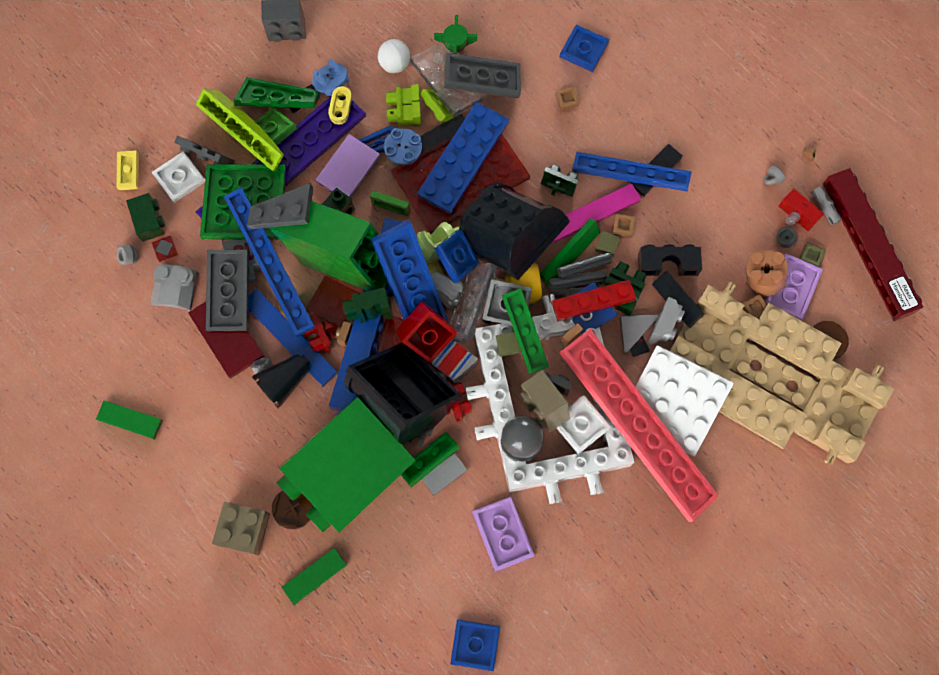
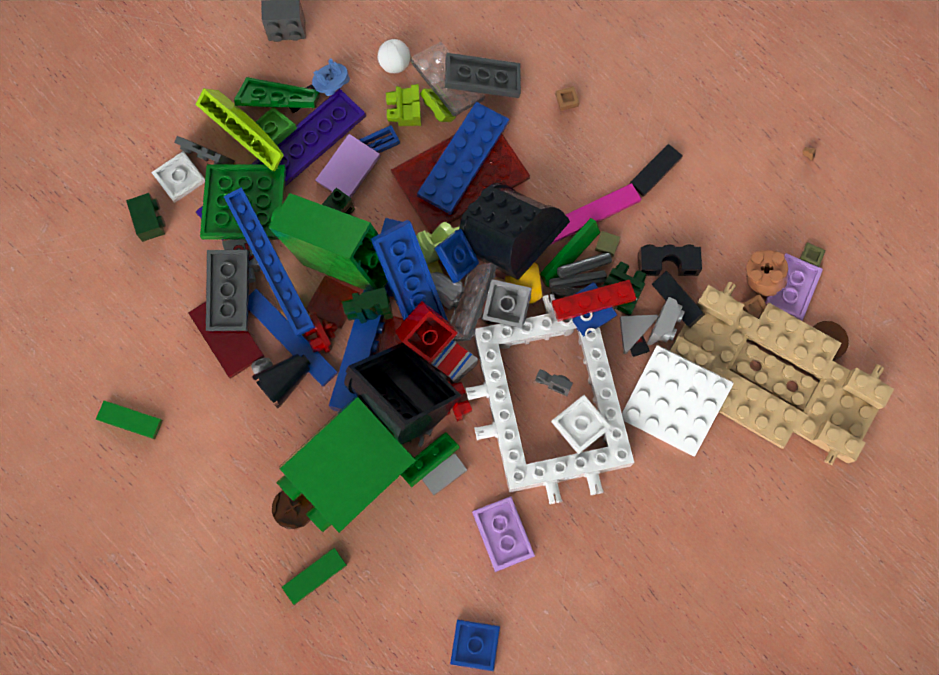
light yellow plate [117,150,139,190] -> none
light grey tile [117,245,138,265] -> none
light grey slope [151,264,199,311] -> none
clear red tile [152,236,178,262] -> none
dark tan brick [212,502,270,555] -> none
dark grey wing [247,183,314,229] -> none
light yellow plate [328,86,352,124] -> none
medium nougat plate [335,321,352,347] -> none
bright green tile [370,190,410,216] -> none
medium blue plate [384,128,422,165] -> none
black tile [420,114,465,158] -> none
green piece [434,15,477,54] -> none
olive tile [496,332,520,357] -> none
dark grey tile [500,415,544,462] -> none
green plate [502,288,550,374] -> none
dark tan brick [521,370,570,433] -> none
dark green hips [540,165,578,197] -> none
blue tile [559,25,610,72] -> none
coral plate [559,329,719,522] -> none
medium nougat plate [561,323,583,347] -> none
blue tile [572,152,692,192] -> none
medium nougat plate [612,214,635,238] -> none
light grey tile [763,165,785,185] -> none
dark grey tile [776,227,798,248] -> none
red piece [778,189,824,231] -> none
light grey pin [811,186,842,226] -> none
dark red brick [823,168,923,321] -> none

